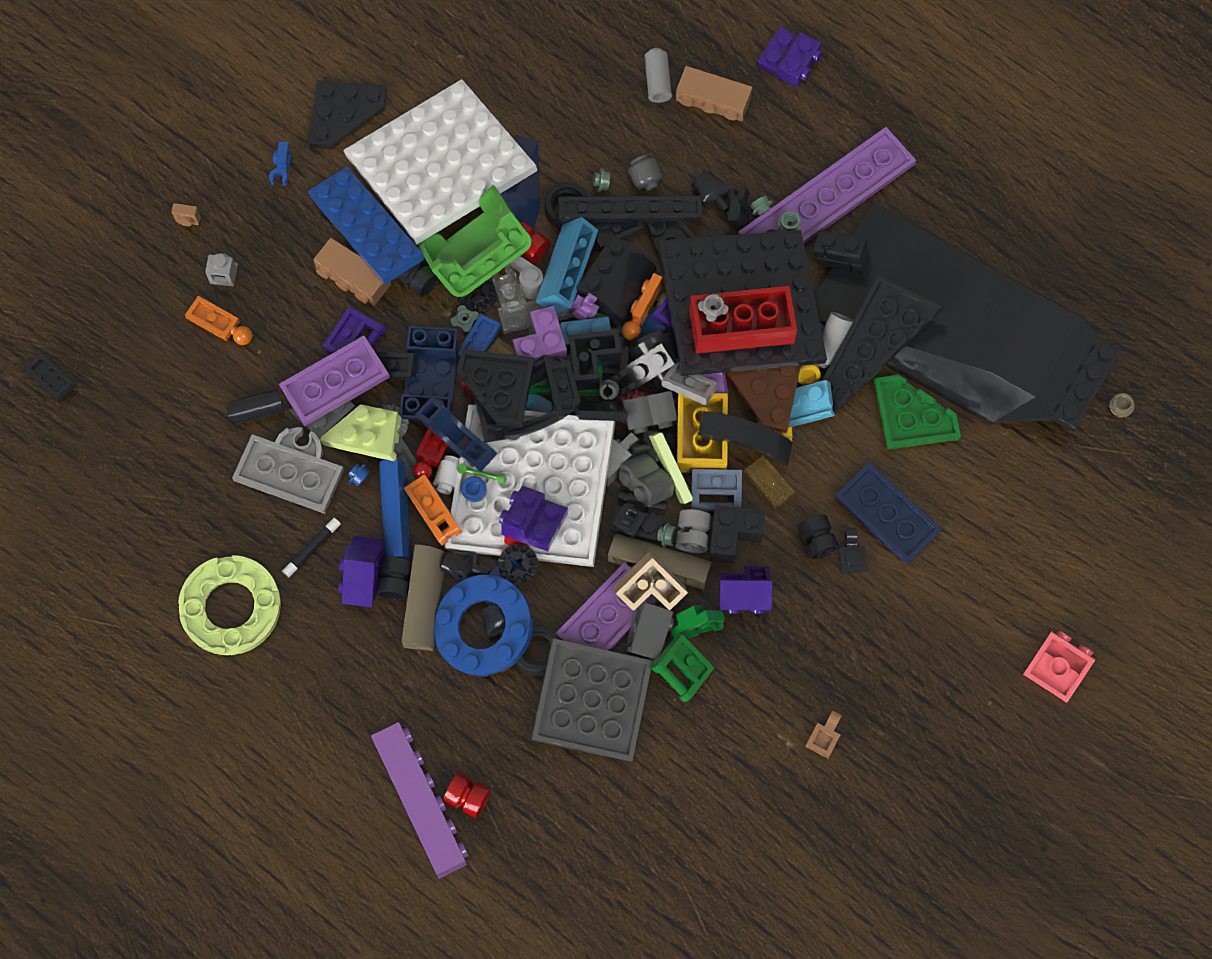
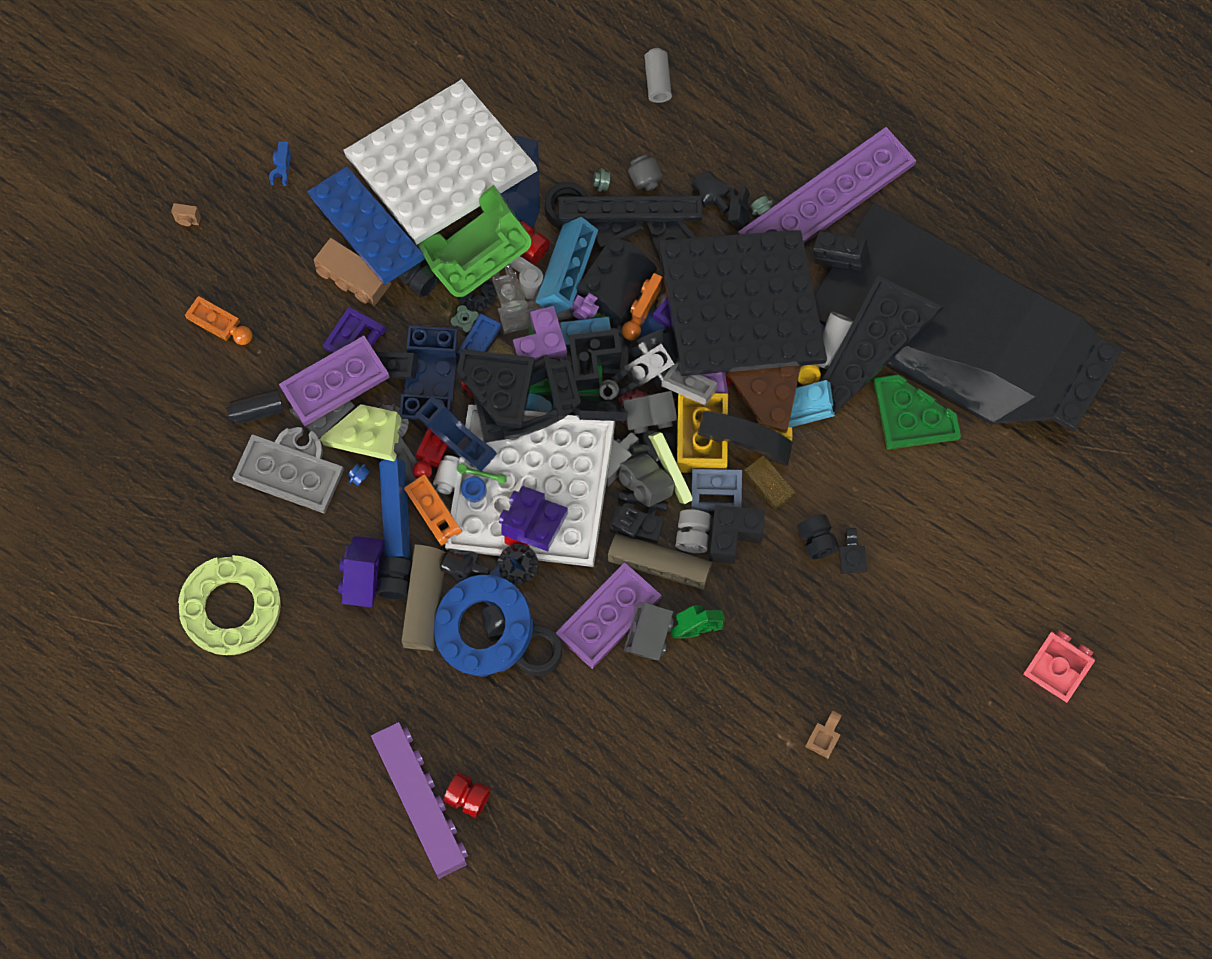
black plate [24,352,76,403] -> none
light grey brick [205,253,238,287] -> none
black bar [282,518,341,578] -> none
black plate [308,81,387,149] -> none
dark grey plate [531,638,653,762] -> none
tan brick [613,551,688,611] -> none
green plate [650,634,714,702] -> none
sand green plate [657,523,677,547] -> none
medium nougat brick [676,66,752,121] -> none
red brick [689,286,797,354] -> none
light grey plate [698,294,728,322] -> none
dark purple brick [719,566,772,614] -> none
dark purple plate [757,27,823,87] -> none
sand green plate [778,211,802,231] -> none
dark blue plate [834,462,942,565] -> none
dark tan plate [1109,393,1135,417] -> none

